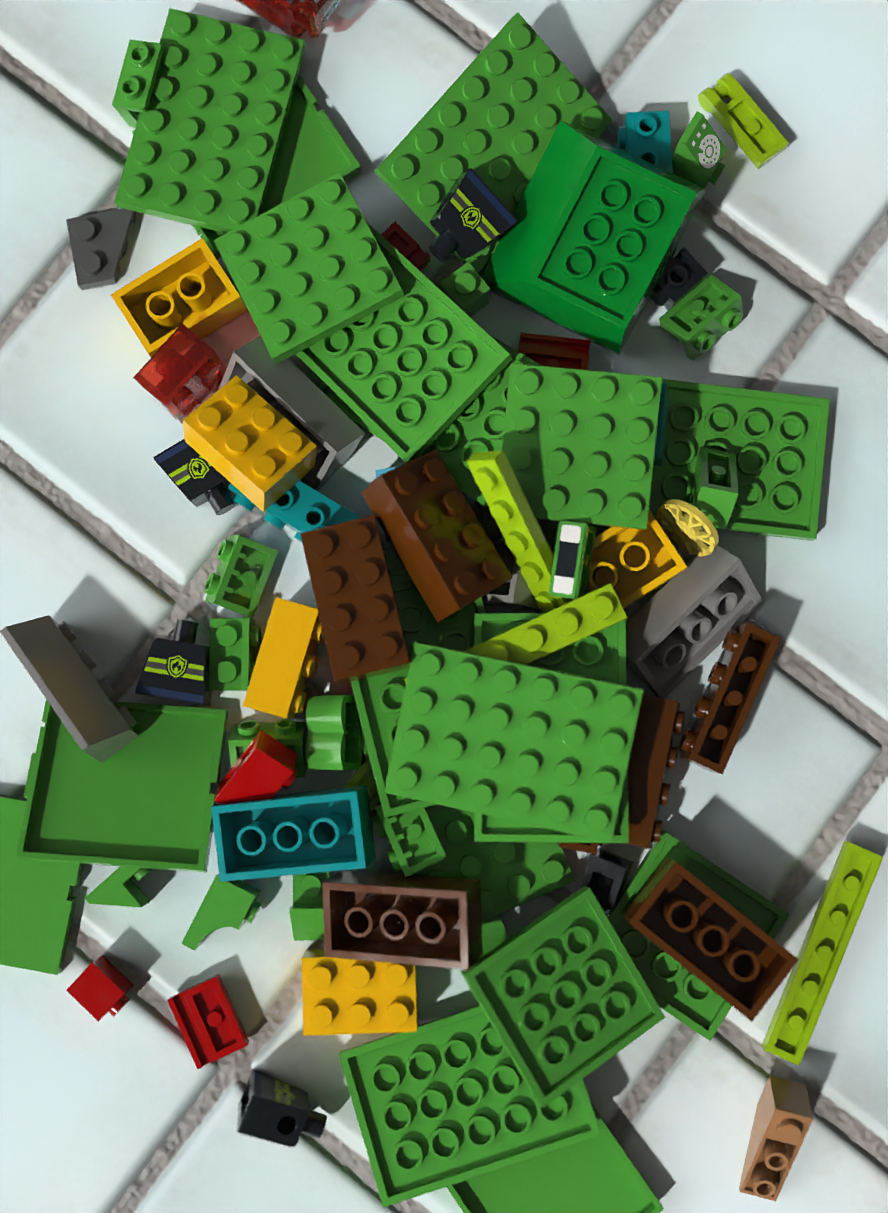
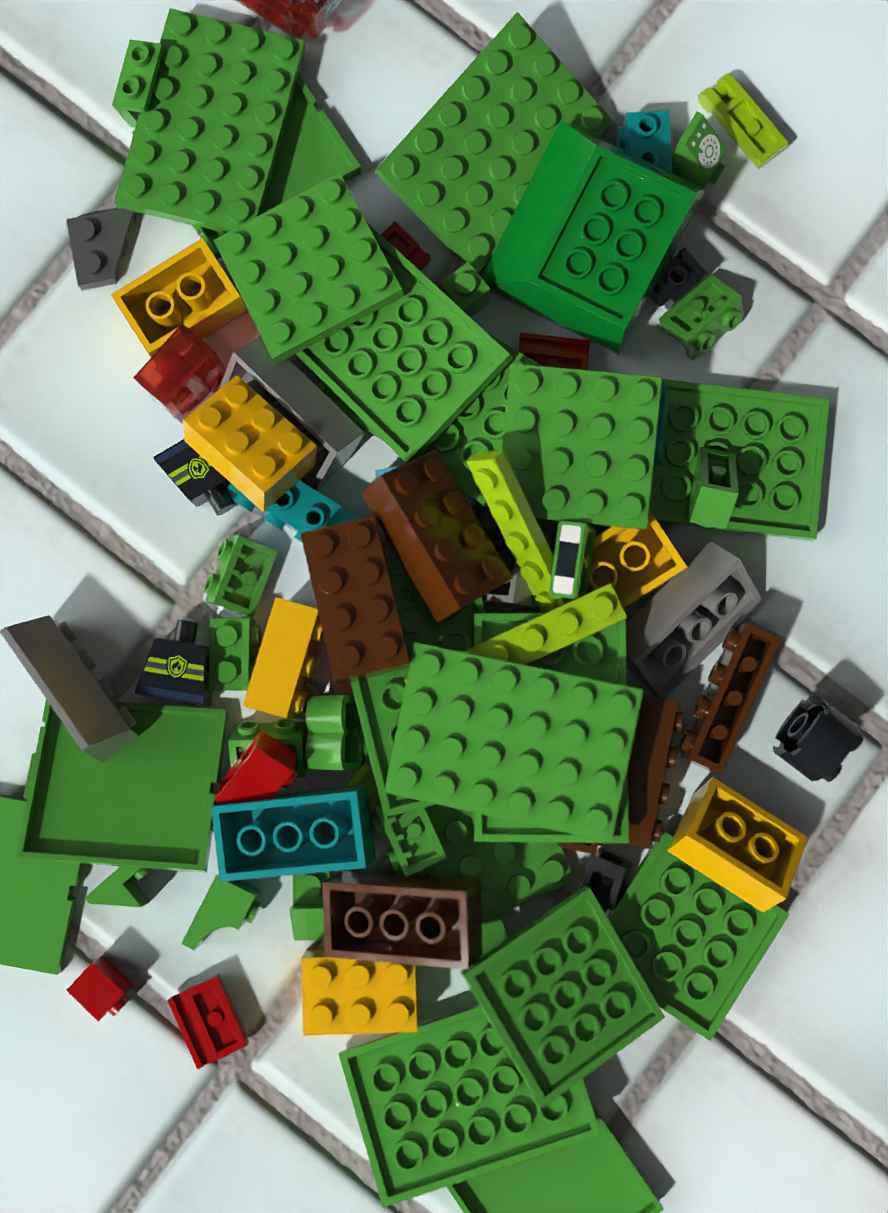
black torso [237,1069,327,1147] -> none
black torso [428,168,518,263] -> none
reddish brown brick [622,856,799,1022] -> none
light yellow wheel [656,499,719,557] -> none
medium nougat slope [739,1075,813,1201] -> none
lime plate [761,840,883,1066] -> none
none -> yellow brick [667,777,808,912]
none -> black brick [773,695,864,782]

